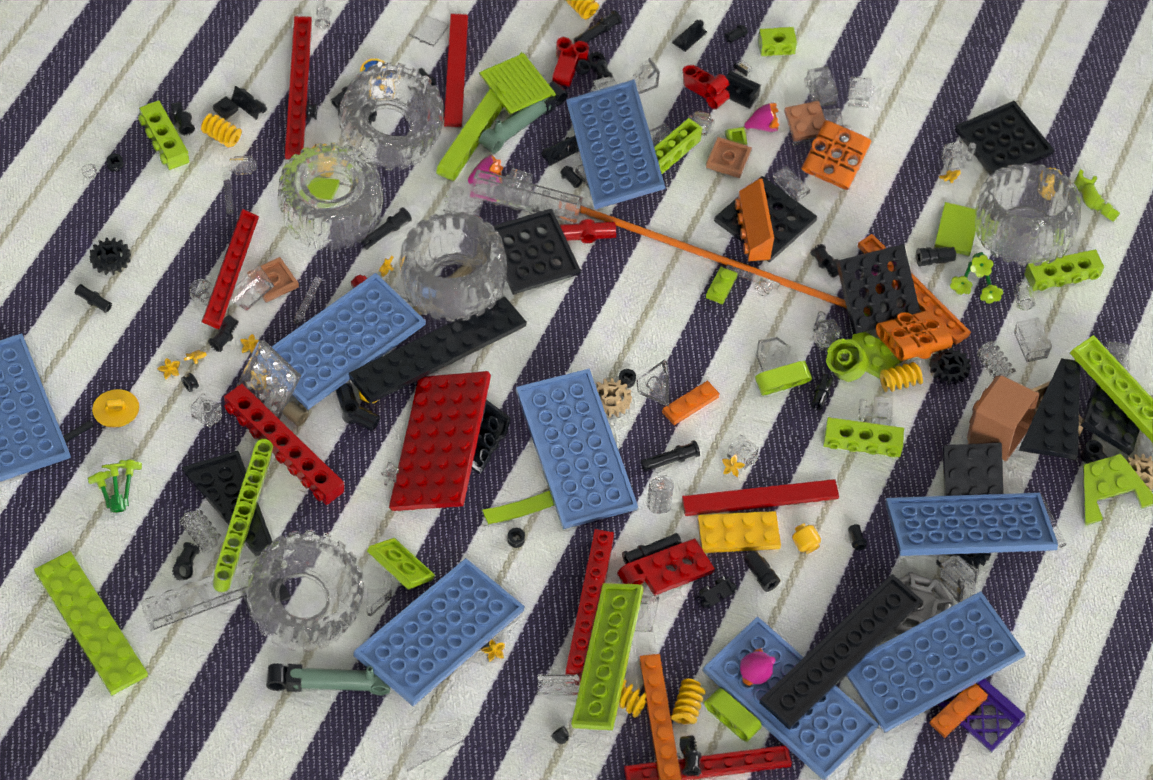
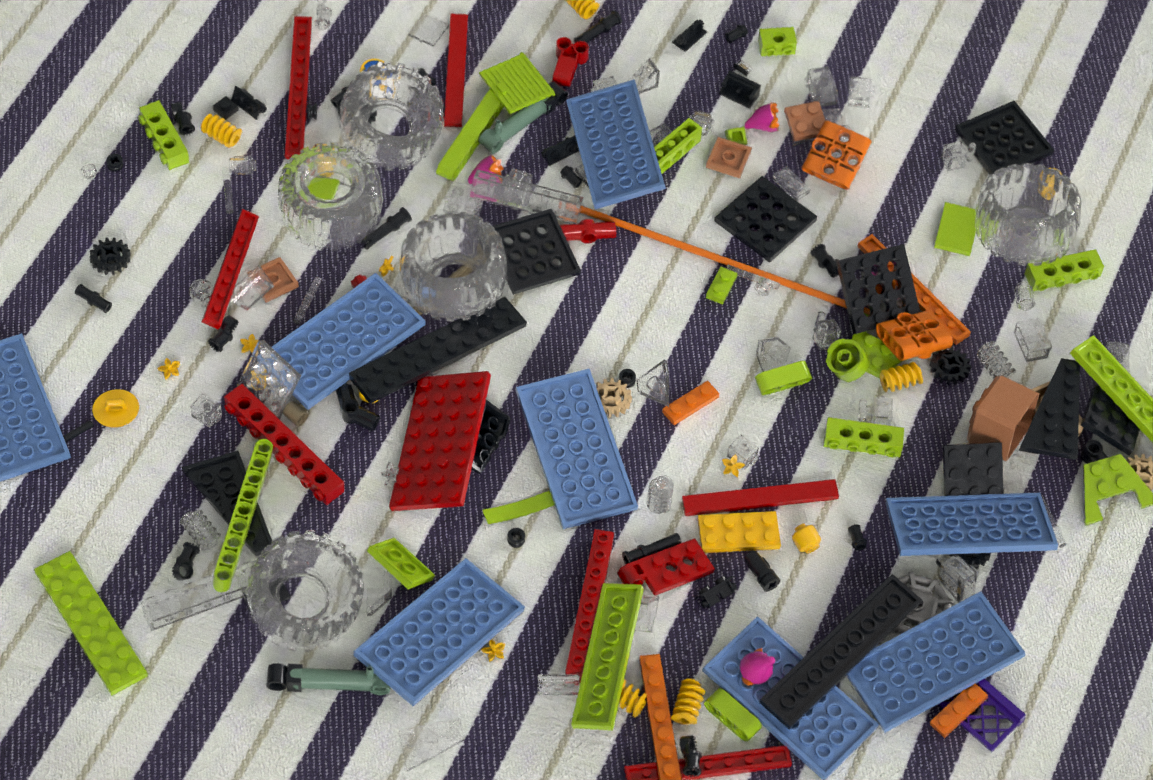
plant [88,459,142,513] -> none
black bush [181,373,199,392] -> none
yellow plant [184,350,207,364] -> none
black hinge [551,726,569,744] -> none
black hinge [575,60,591,75] -> none
black connector [588,51,613,83] -> none
black pin [641,440,700,472] -> none
red piece [682,65,730,110] -> none
orange slope [735,179,774,261] -> none
black pin [811,374,834,410] -> none
black axle [916,247,956,266] -> none
yellow plant [939,170,961,183] -> none
lime plant [950,252,1003,304] -> none
lime piece [1074,169,1120,222] -> none

